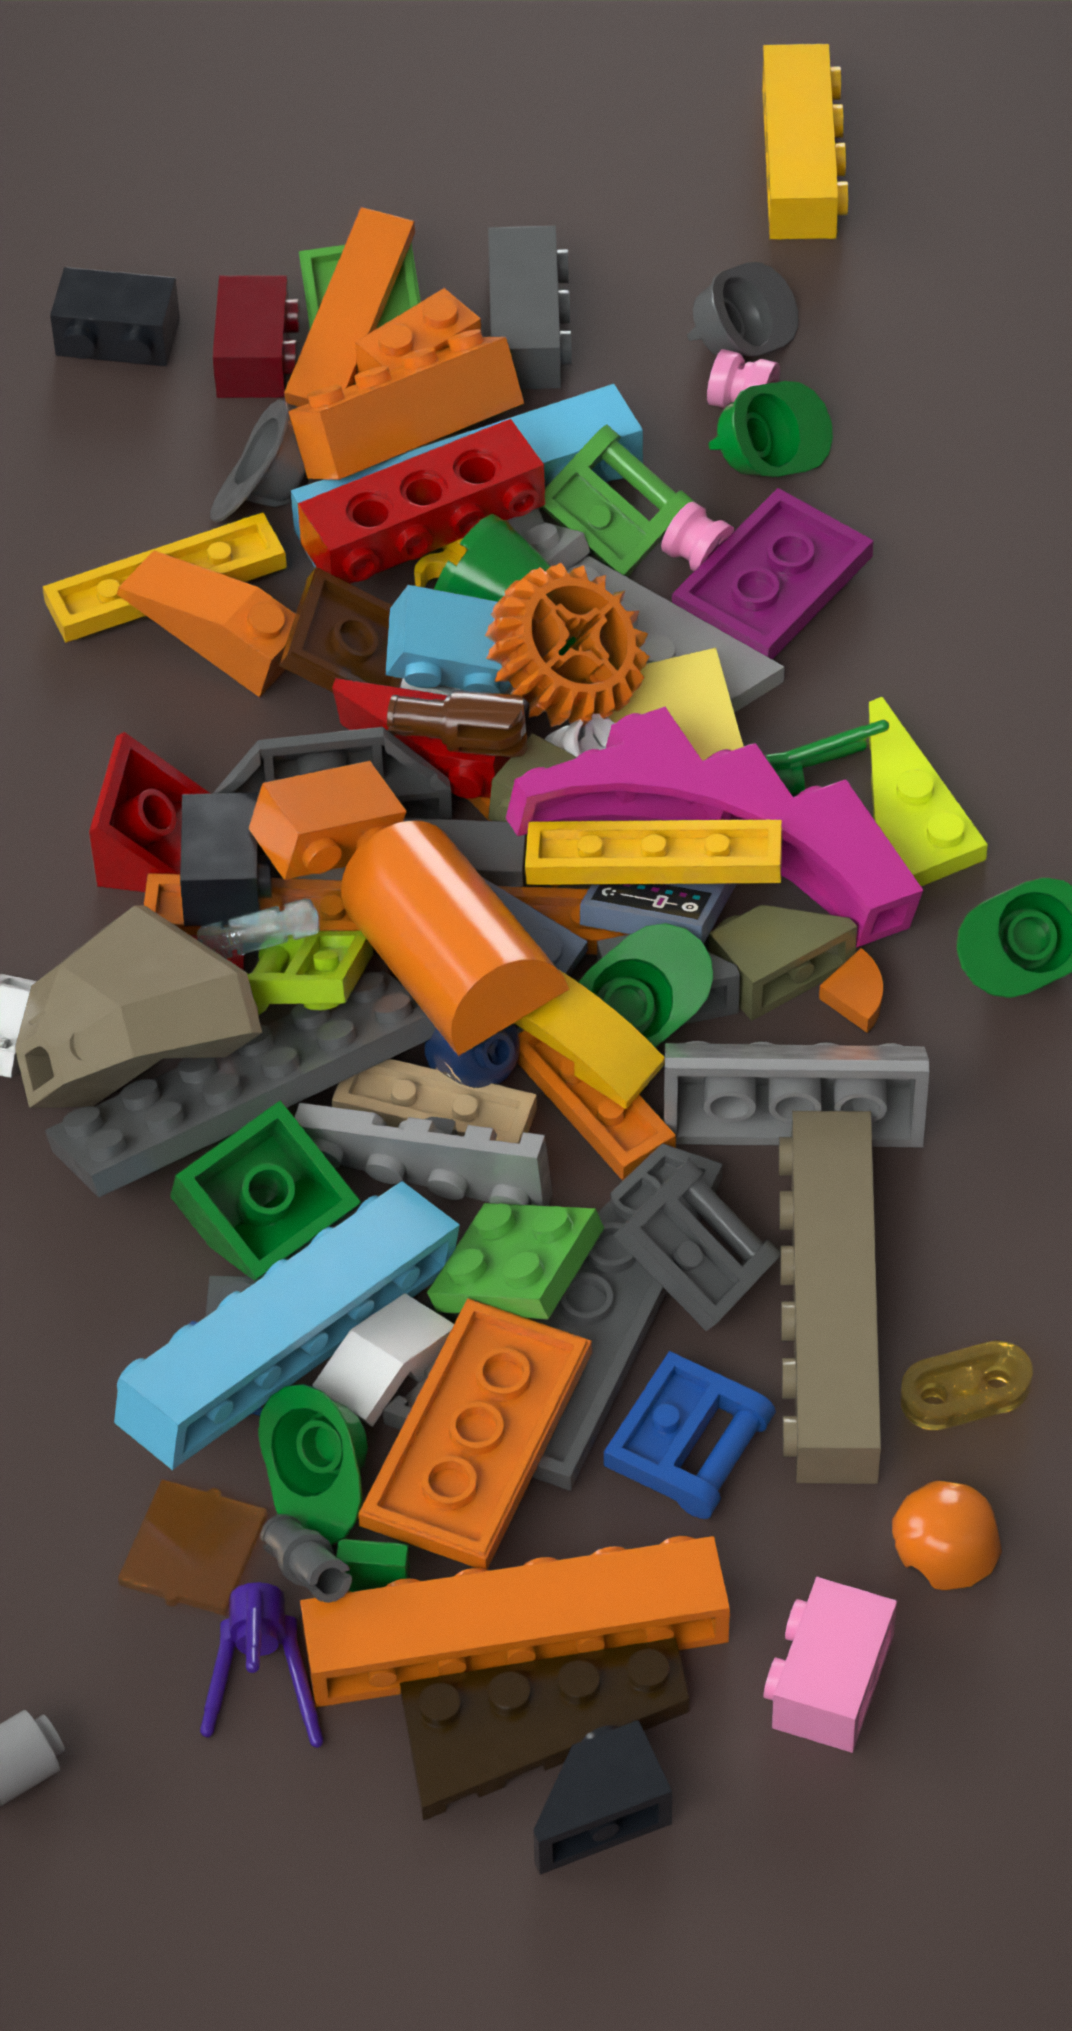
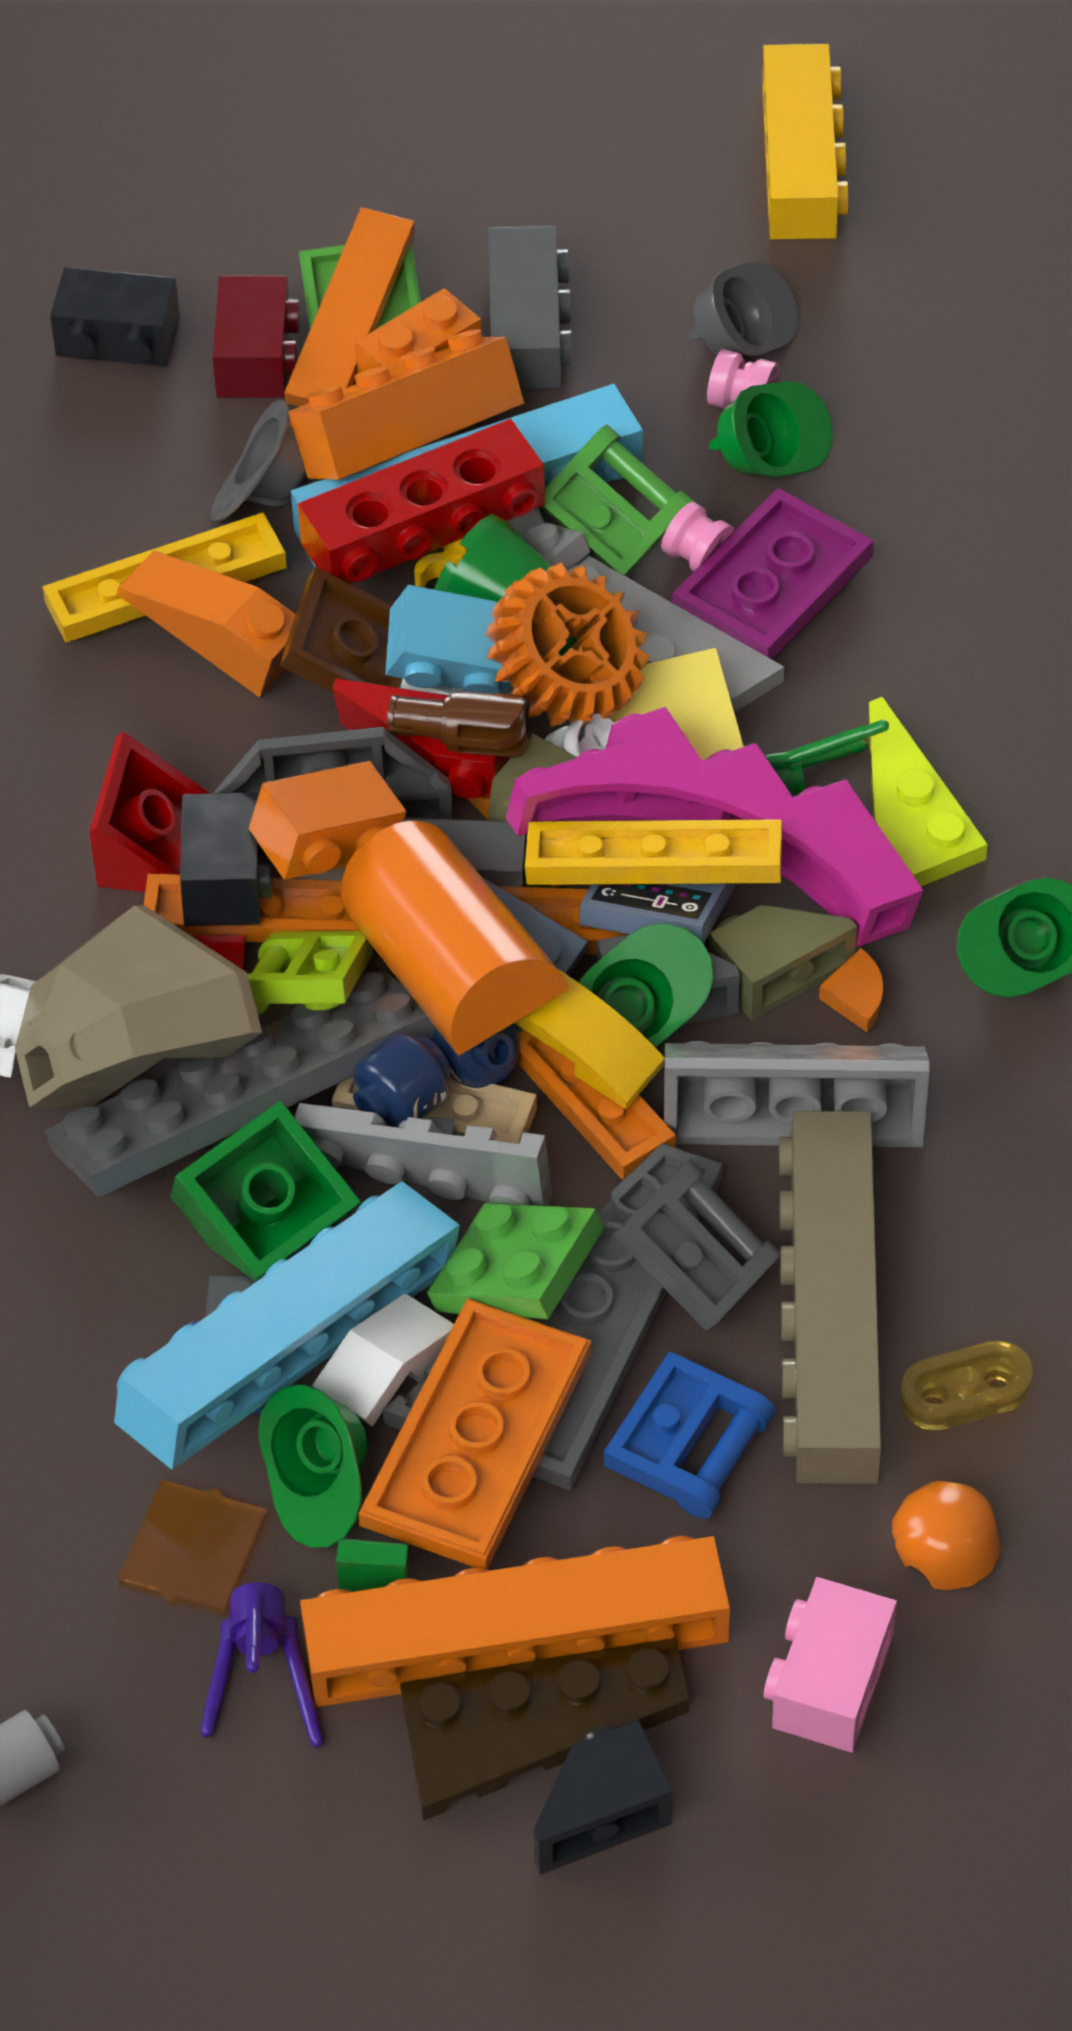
clear light blue axle [197,898,320,959] -> none
dark grey pin [260,1514,352,1603] -> none
none -> dark blue head [353,1033,451,1128]

